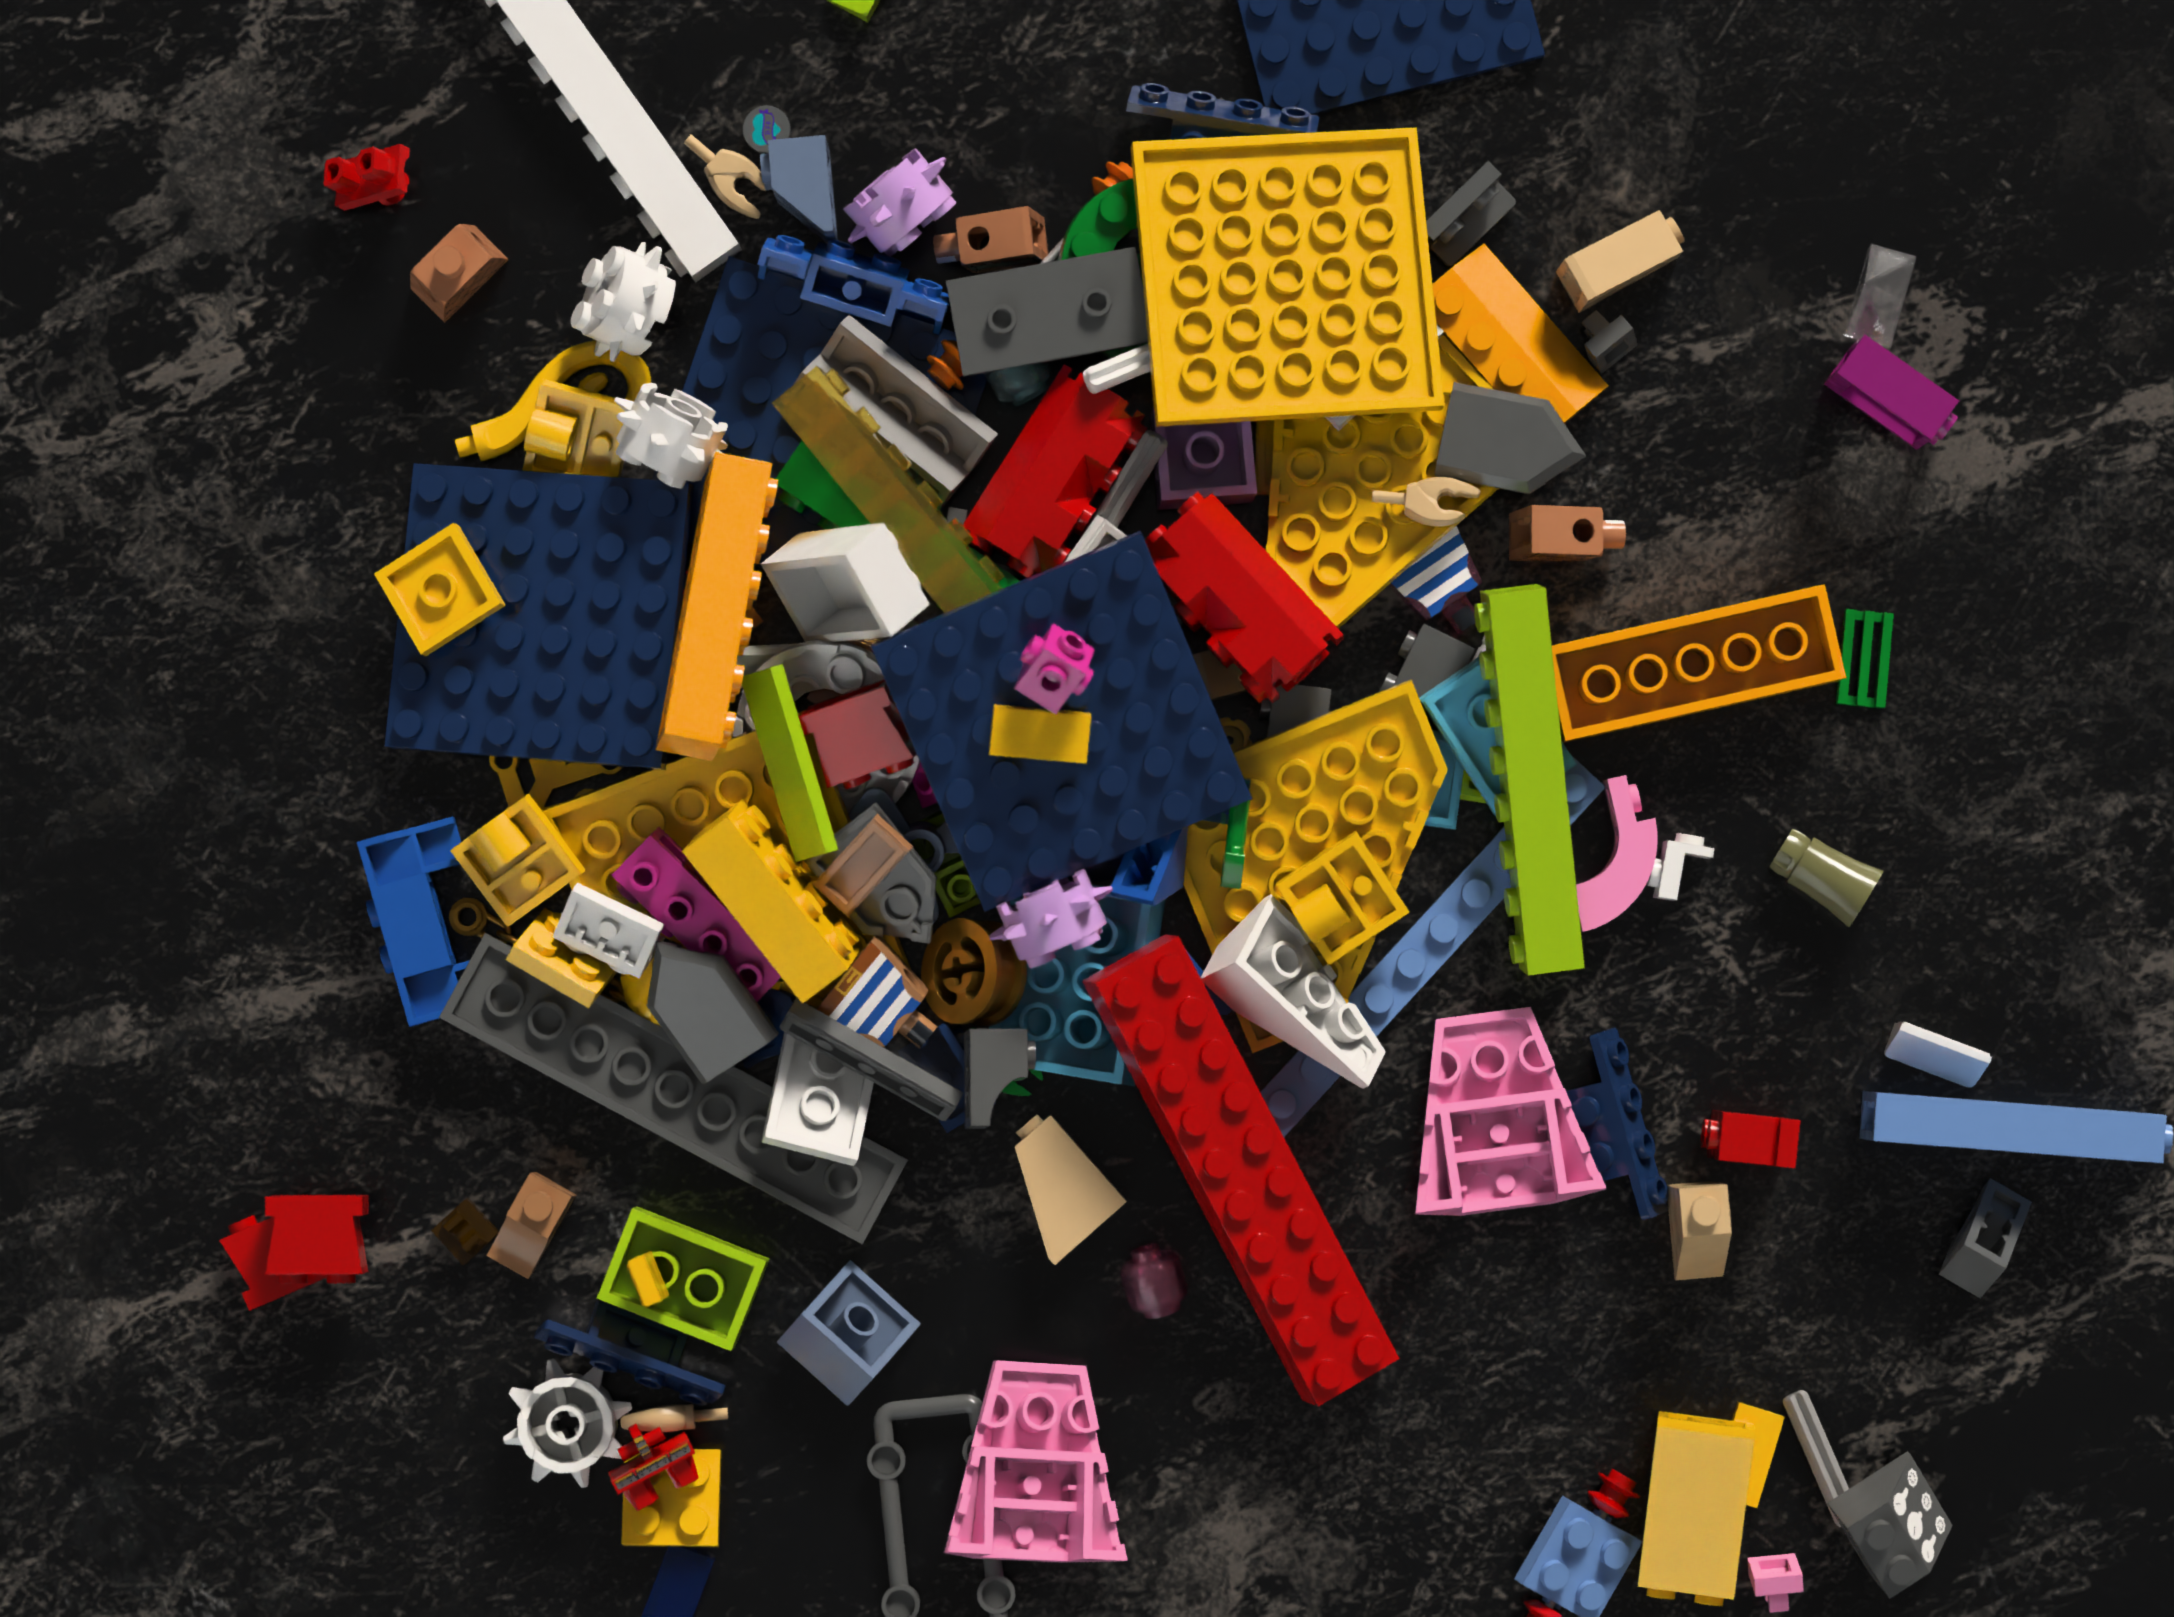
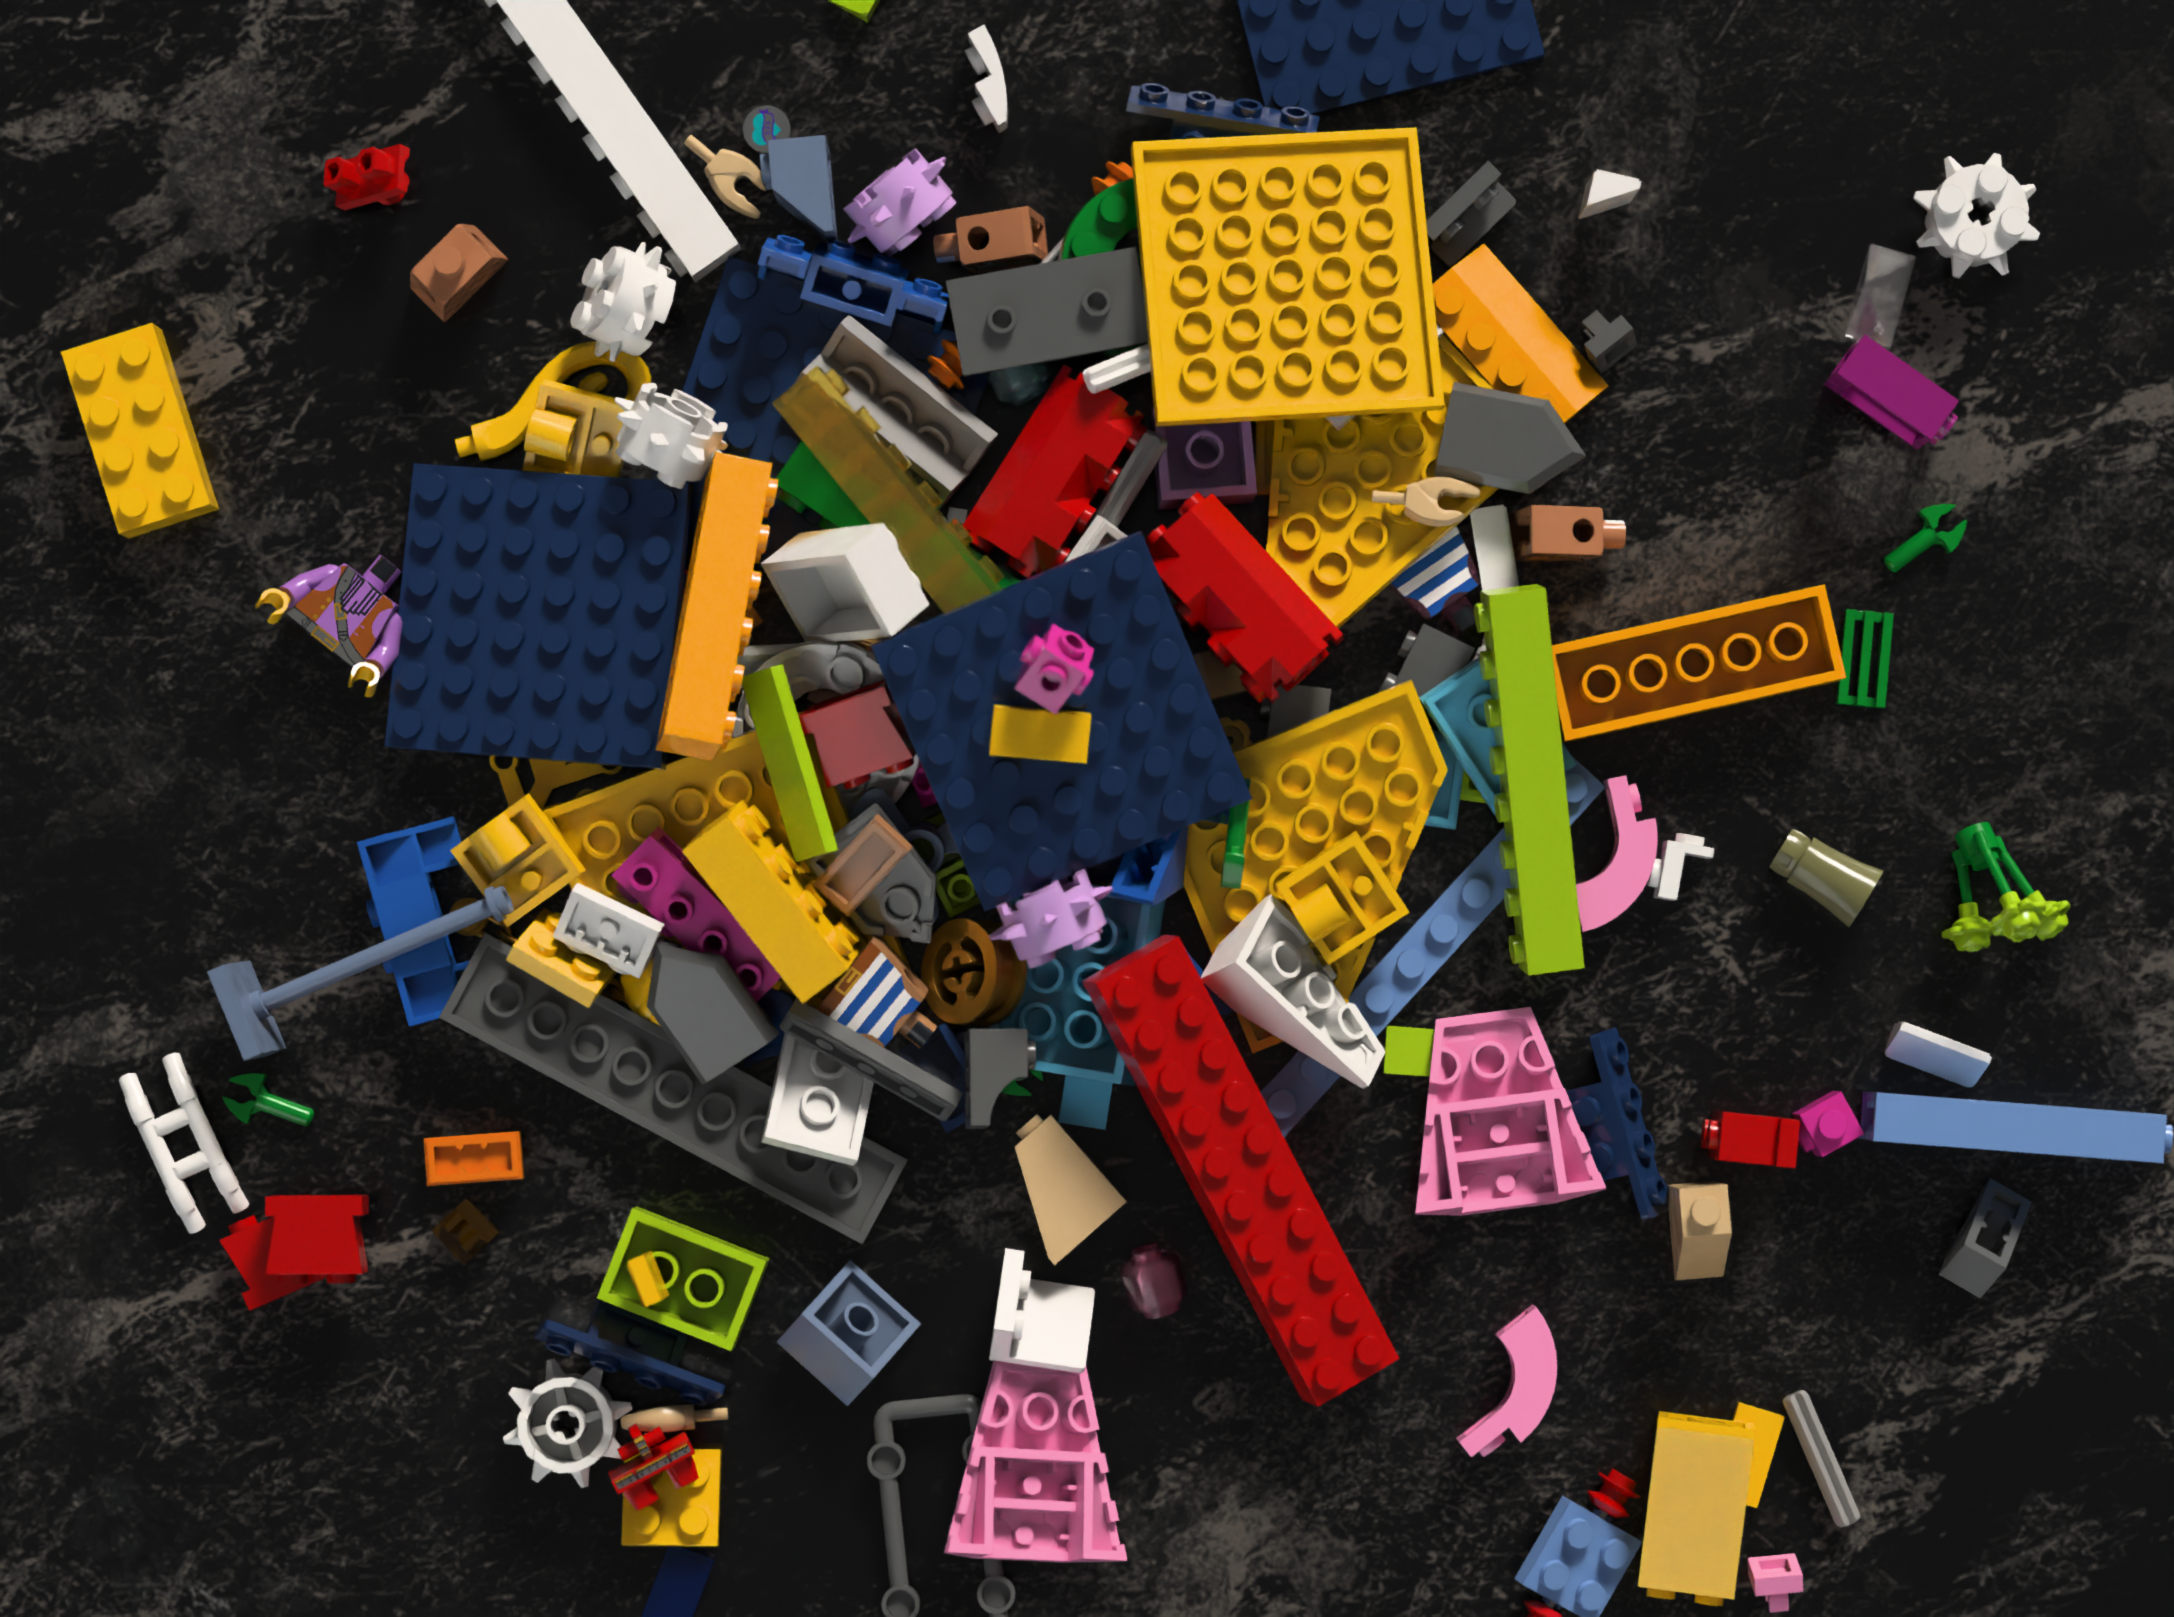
yellow plate [374,523,506,656] -> none
medium nougat arch [486,1172,577,1279] -> none
tan slope [1556,210,1684,313] -> none
dark grey slope [1827,1451,1953,1599] -> none
none -> yellow brick [61,323,219,538]
none -> white piece [119,1053,249,1234]
none -> sand blue tile [207,886,514,1061]
none -> green bar [222,1073,314,1127]
none -> torso [255,555,403,697]
none -> orange plate [424,1131,524,1186]
none -> white slope [965,25,1008,133]
none -> white bracket [989,1248,1095,1373]
none -> medium azure tile [1058,1075,1113,1130]
none -> lime tile [1383,1026,1435,1077]
none -> bright pink arch [1456,1304,1557,1457]
none -> white slope [1470,504,1519,591]
none -> white slope [1578,169,1642,219]
none -> dark pink brick [1792,1091,1865,1157]
none -> green bar [1884,504,1967,572]
none -> white brick [1913,153,2040,279]
none -> plant [1941,822,2071,952]

